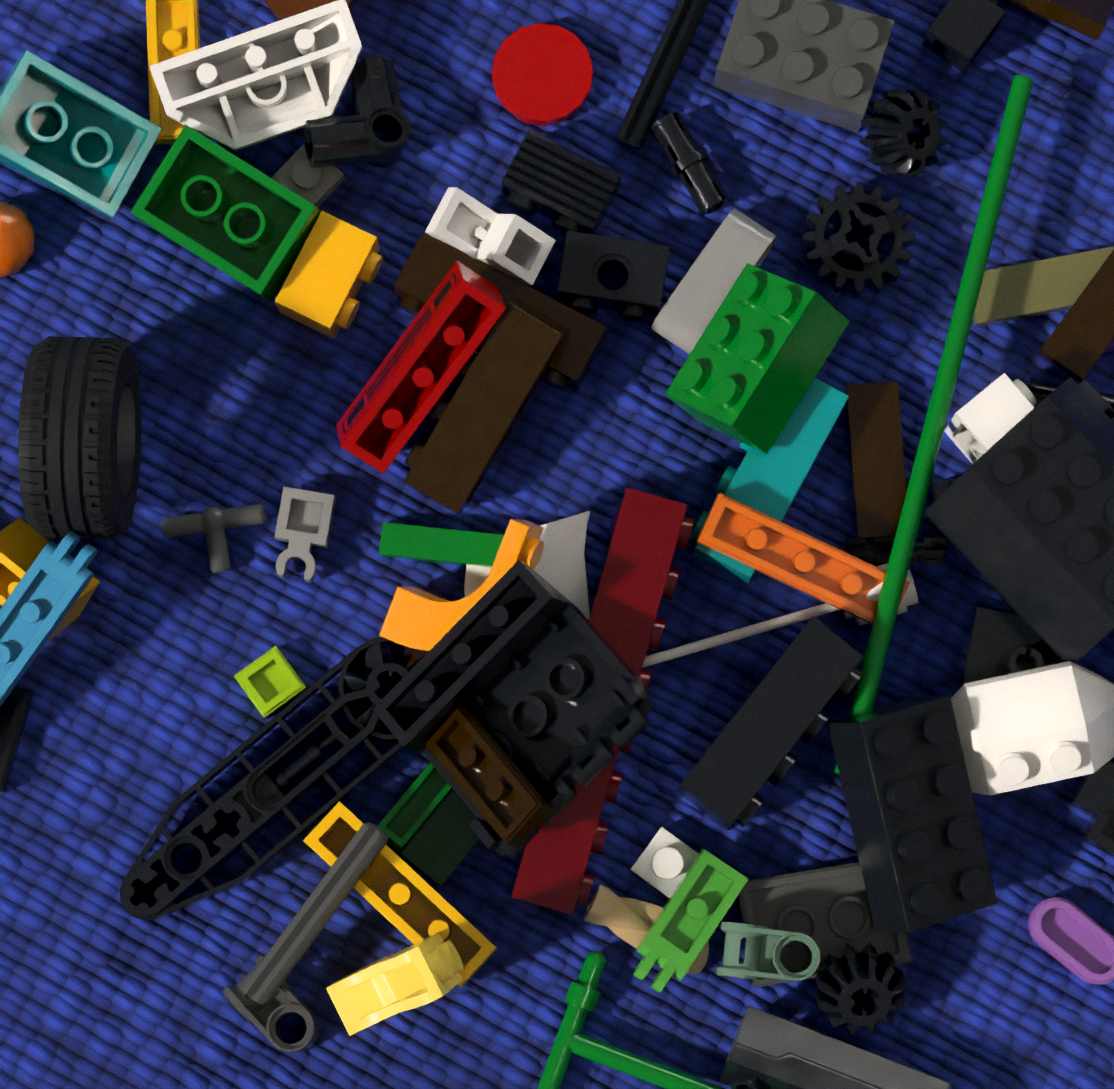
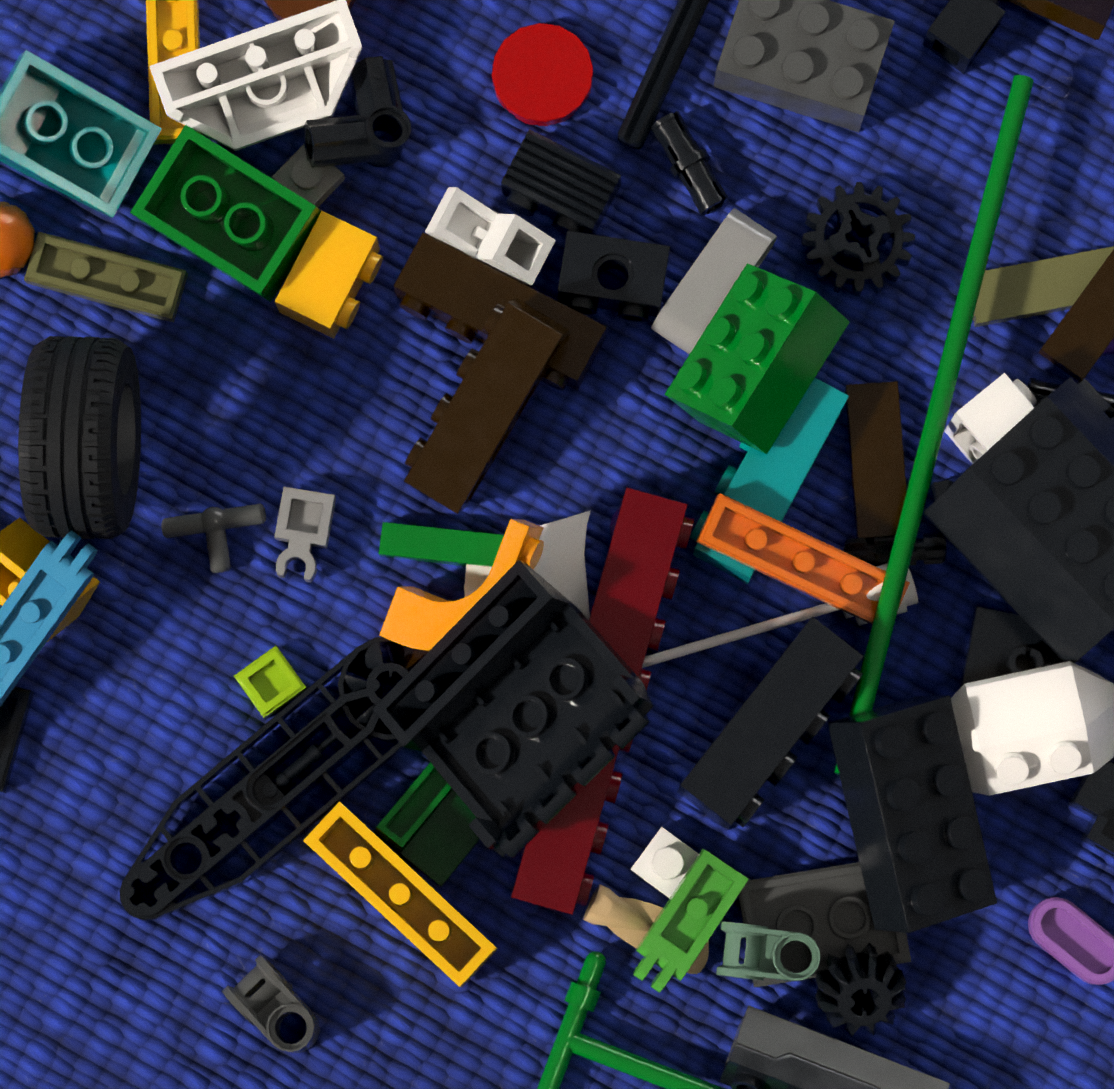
dark grey axle [243,822,389,1005] -> none
light yellow arch [326,932,463,1036] -> none
red brick [336,261,506,474] -> none
dark brown tile [425,705,553,850] -> none
black gear [859,89,948,176] -> none
none -> olive tile [24,231,188,323]

